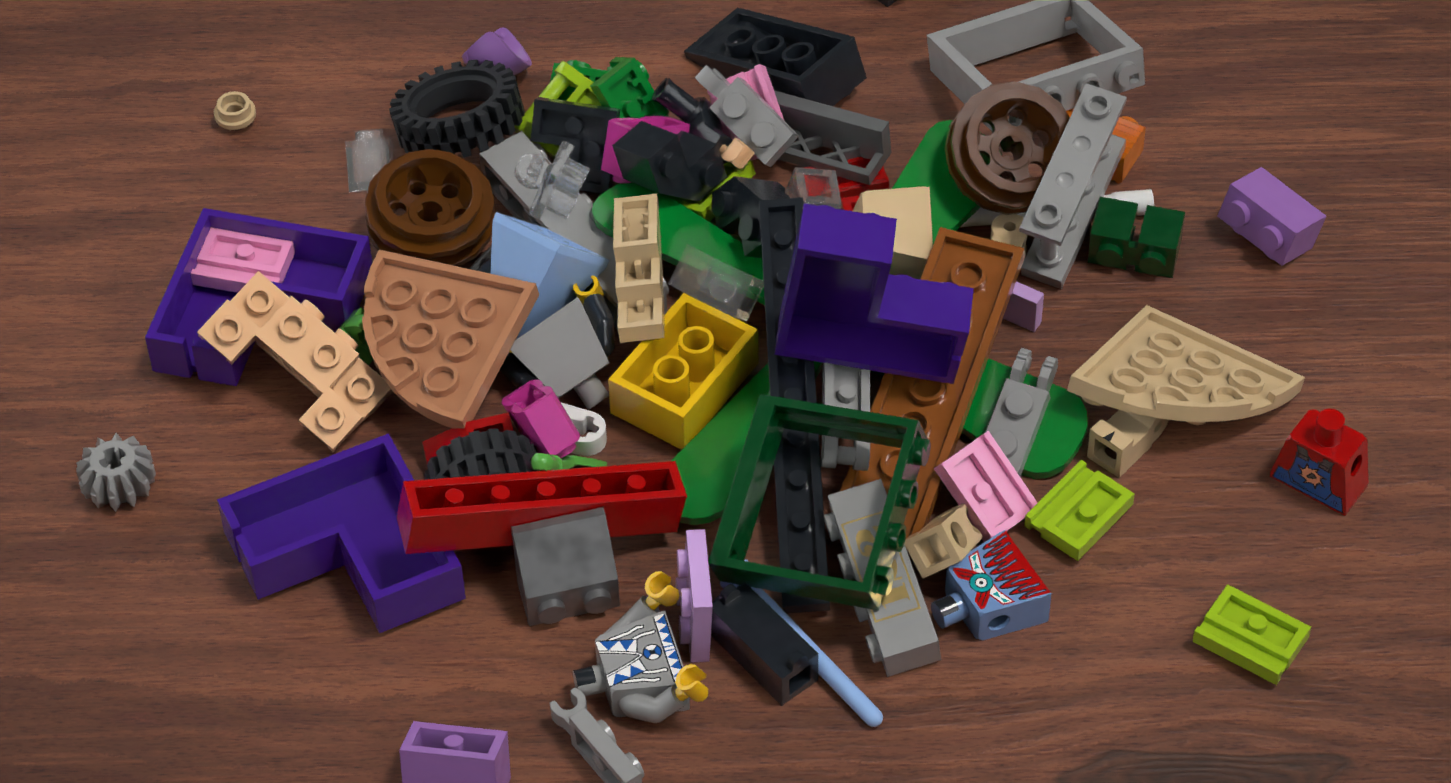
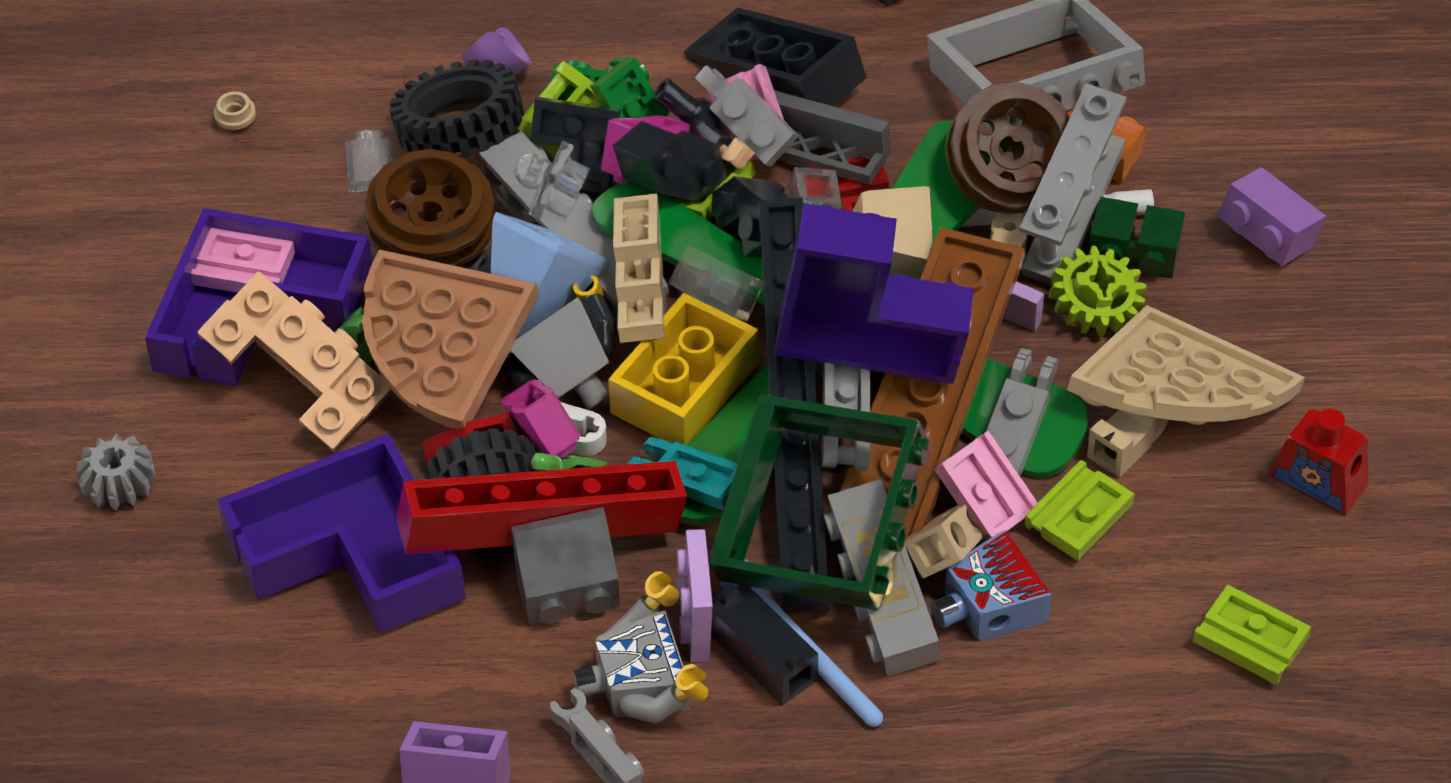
none -> teal hinge [627,437,738,511]
none -> lime gear [1049,246,1146,337]

